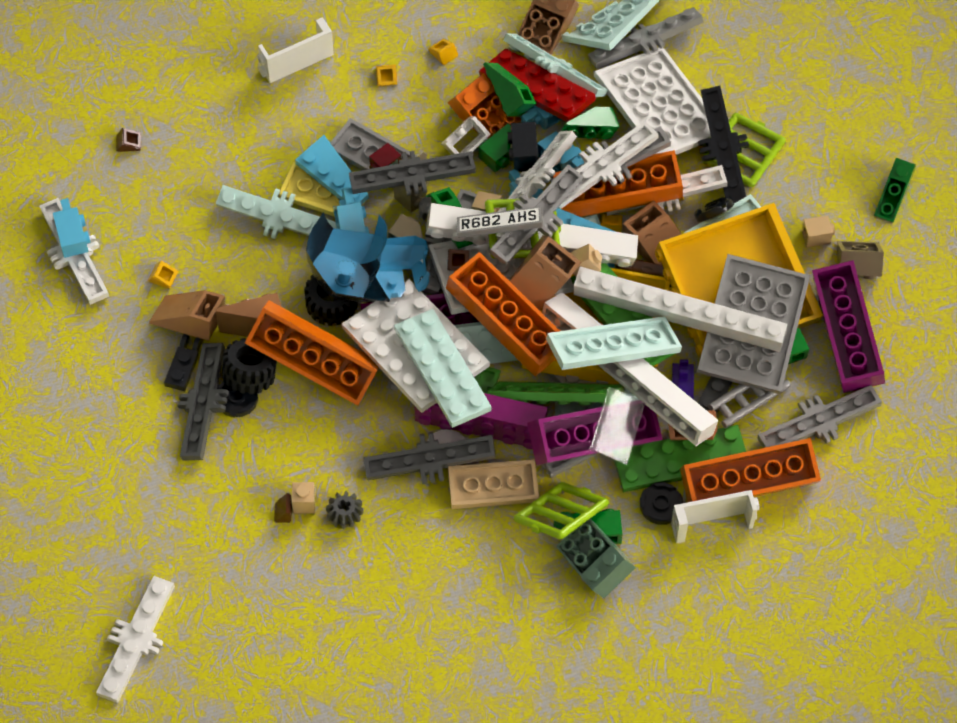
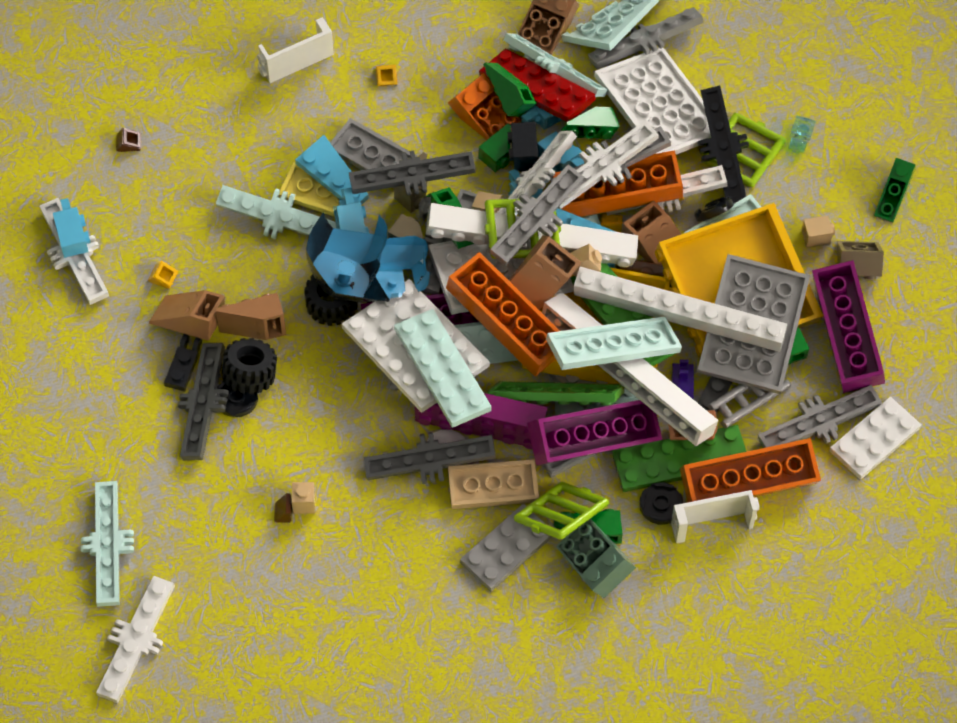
orange brick [245,300,379,406] -> none
dark grey gear [326,491,364,530] -> none
dark red brick [369,143,402,169] -> none
yellow slope [428,39,458,65] -> none
white window [441,116,491,155] -> none
reddish brown slope [447,249,470,271] -> none
tile [457,206,543,238] -> none
bright green plate [475,367,501,394] -> none
clear piece [589,387,645,465] -> none
none -> light aqua hinge [81,481,134,607]
none -> light grey plate [460,504,552,592]
none -> clear light blue plate [788,115,816,154]
none -> white plate [829,396,921,480]

